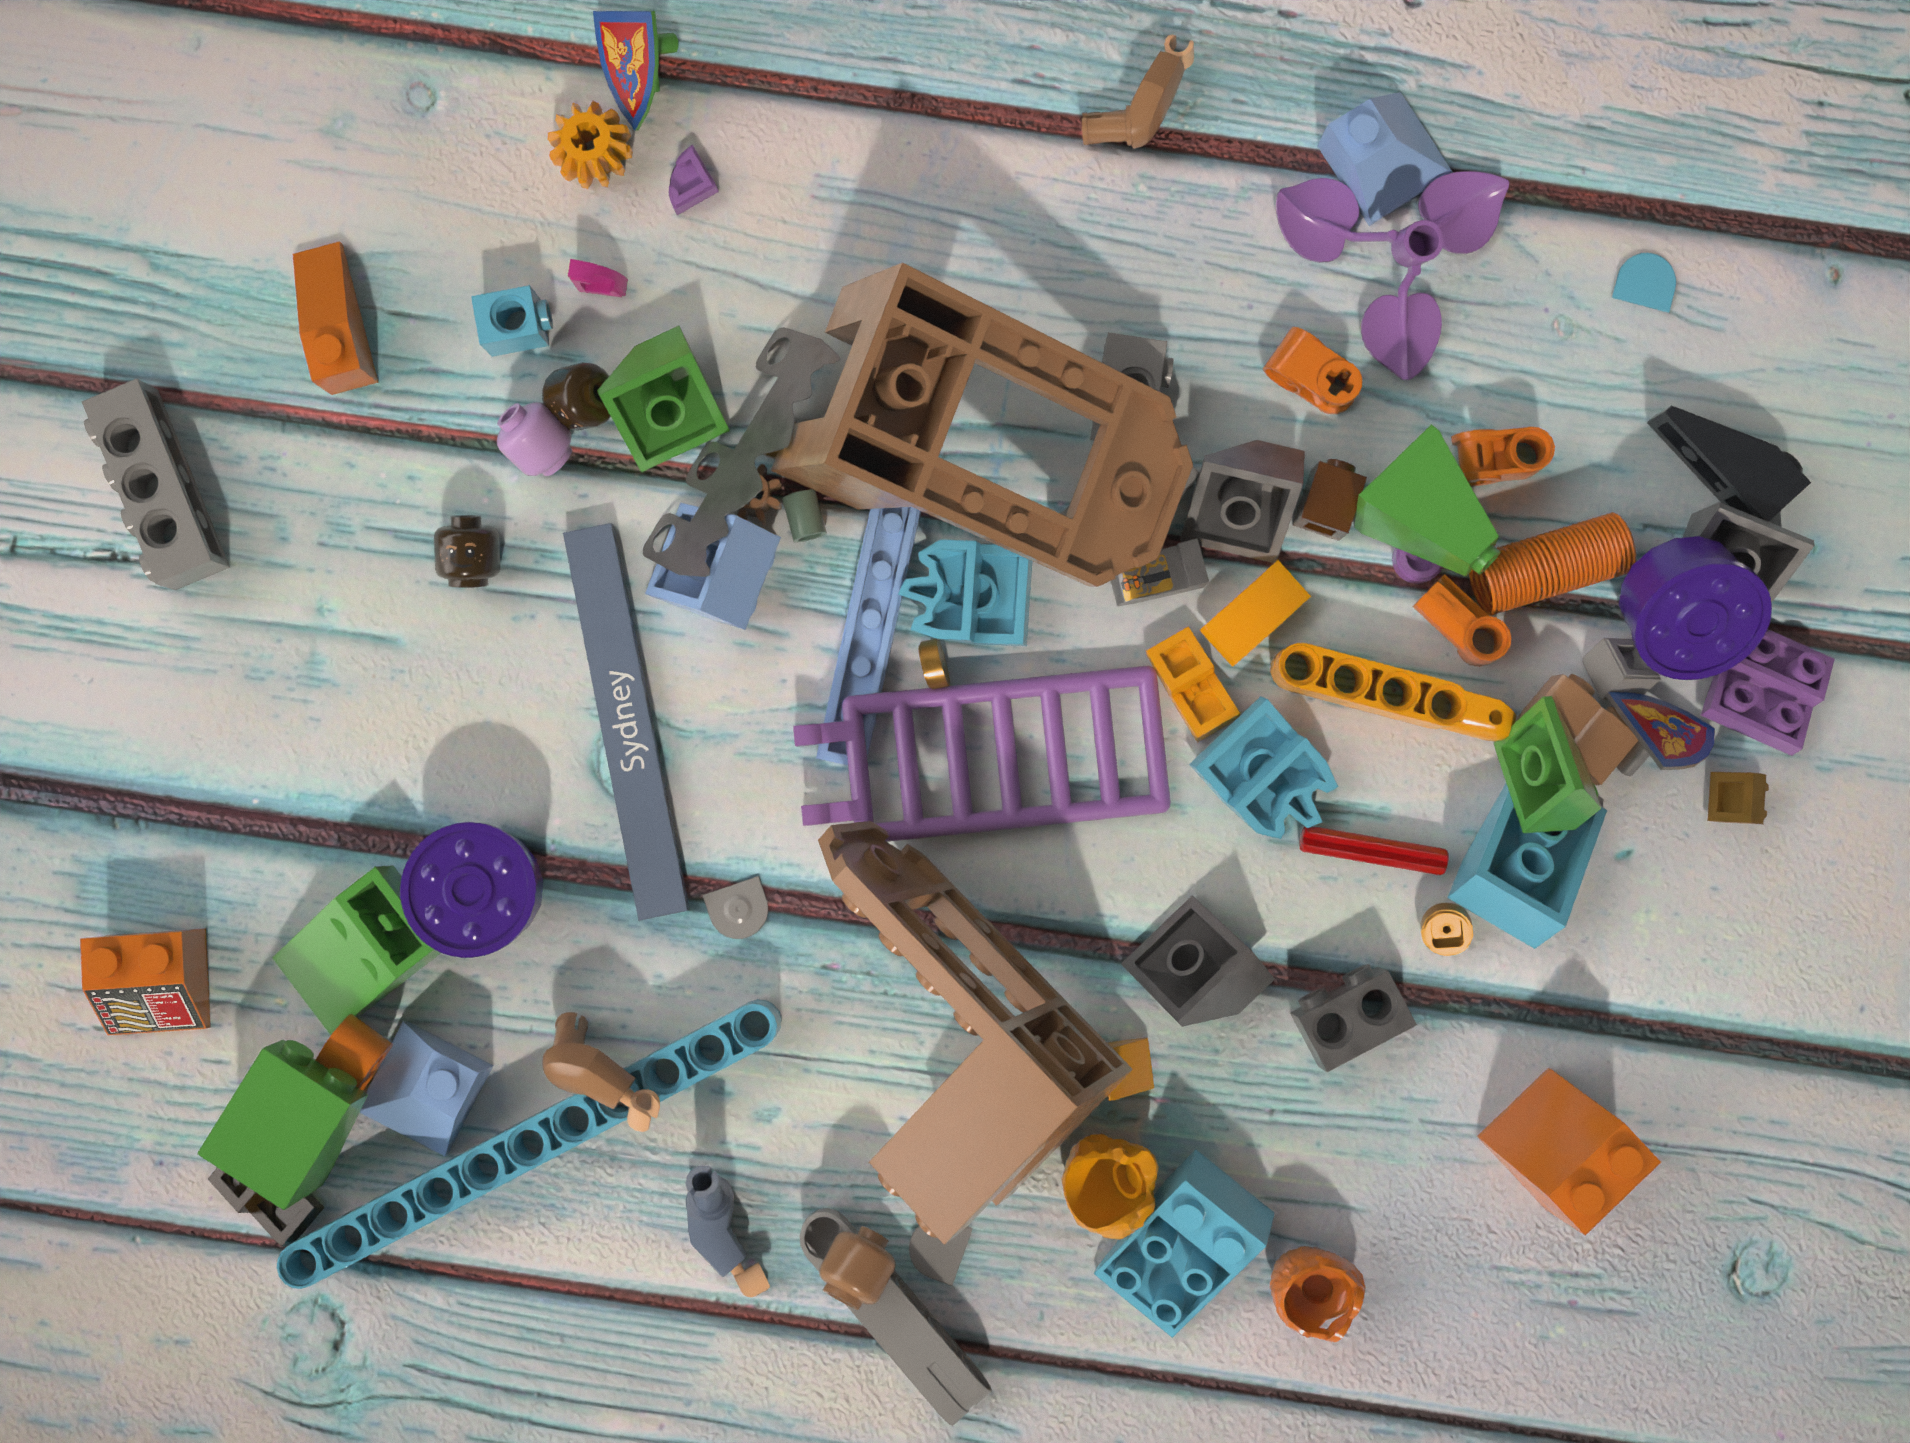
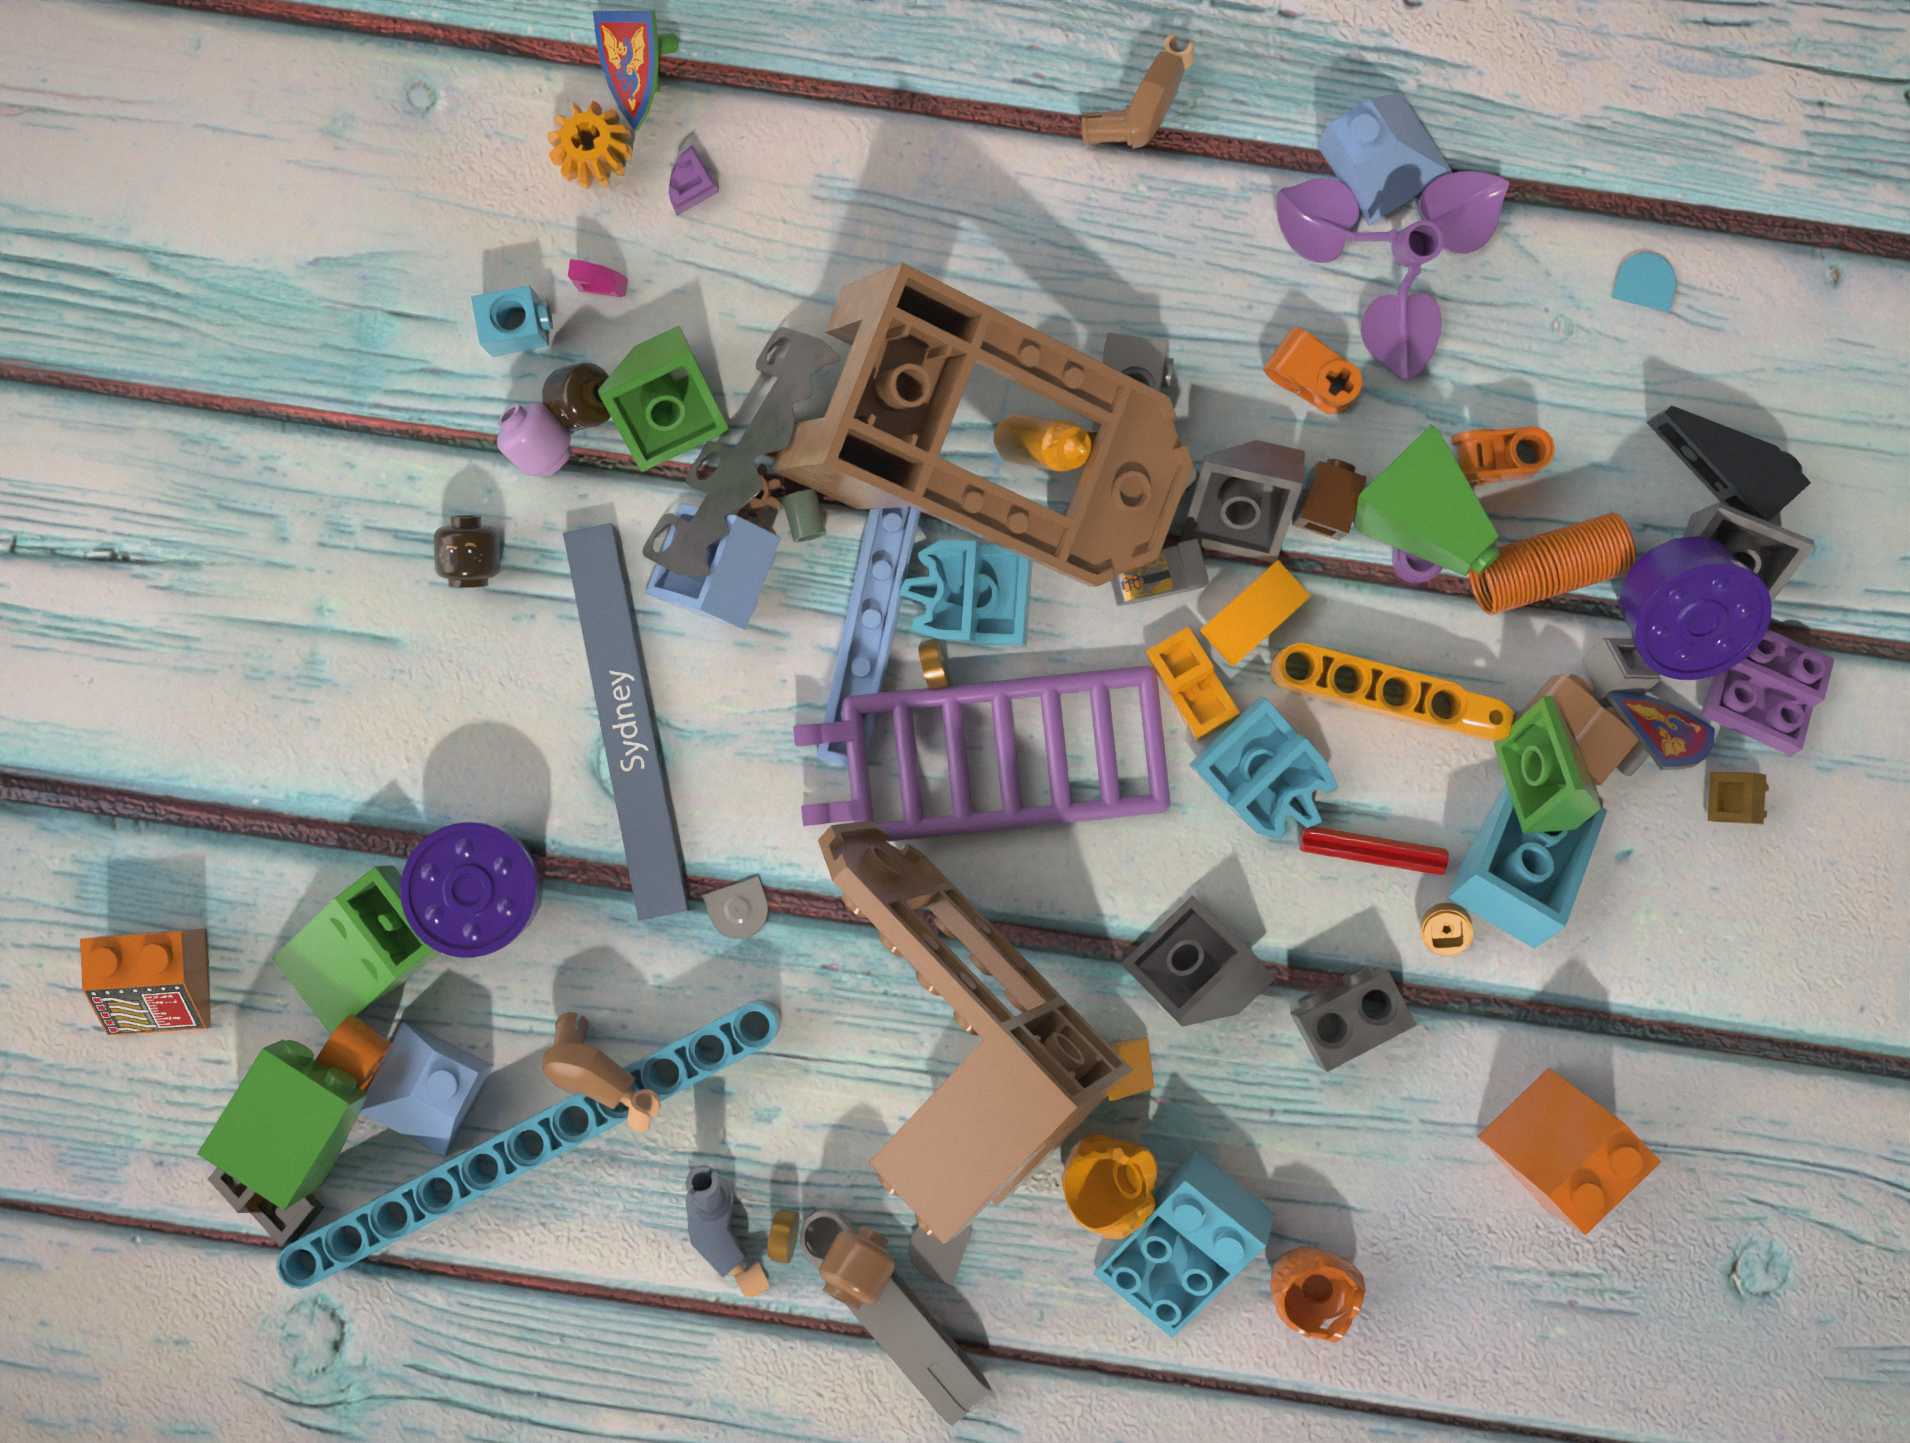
light grey brick [82,379,230,590] -> none
orange slope [293,241,379,395] -> none
orange piece [1412,574,1512,667] -> none
none -> pearl gold tile [768,1209,799,1264]
none -> light orange piece [994,414,1098,472]

